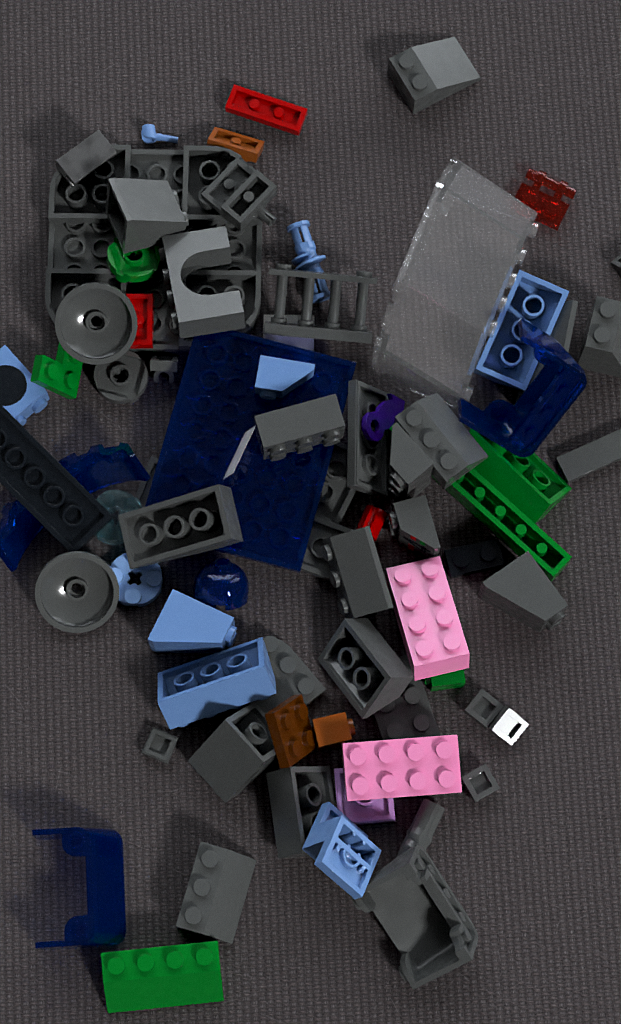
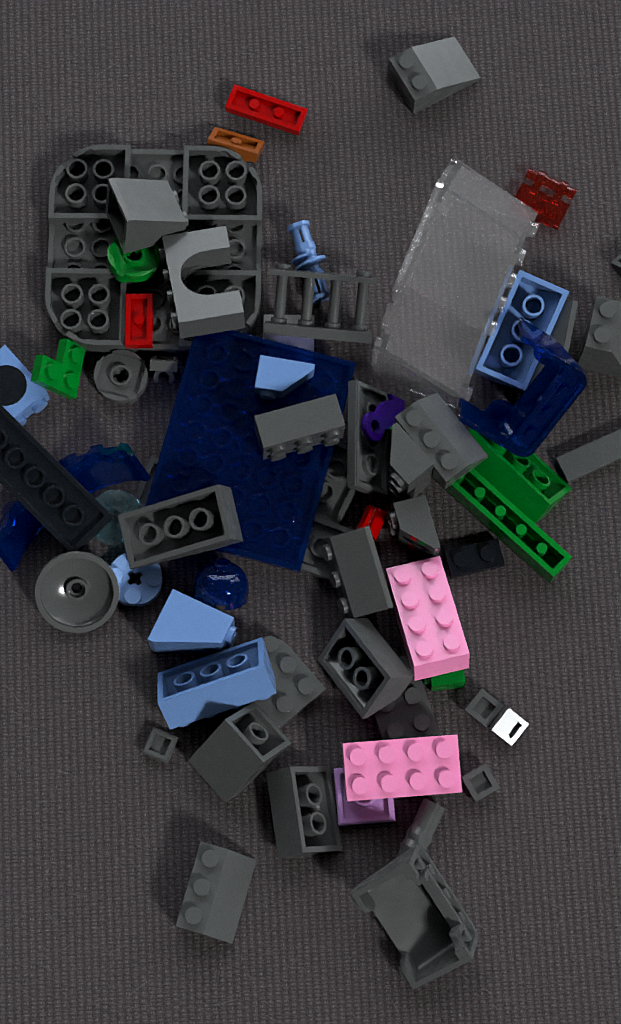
clear blue windscreen [32,827,127,950] -> none
dark grey dish [55,282,138,365] -> none
flat silver hinge [56,130,117,186] -> none
green slope [101,941,224,1013] -> none
medium blue hand [141,124,178,144] -> none
dark grey plate [201,157,277,231] -> none
white sticker [223,425,256,479] -> none
reddish brown plate [265,694,317,769] -> none
medium blue bracket [302,802,382,899] -> none
dark orange brick [312,712,356,751] -> none
dark grey slope [478,551,568,632] -> none

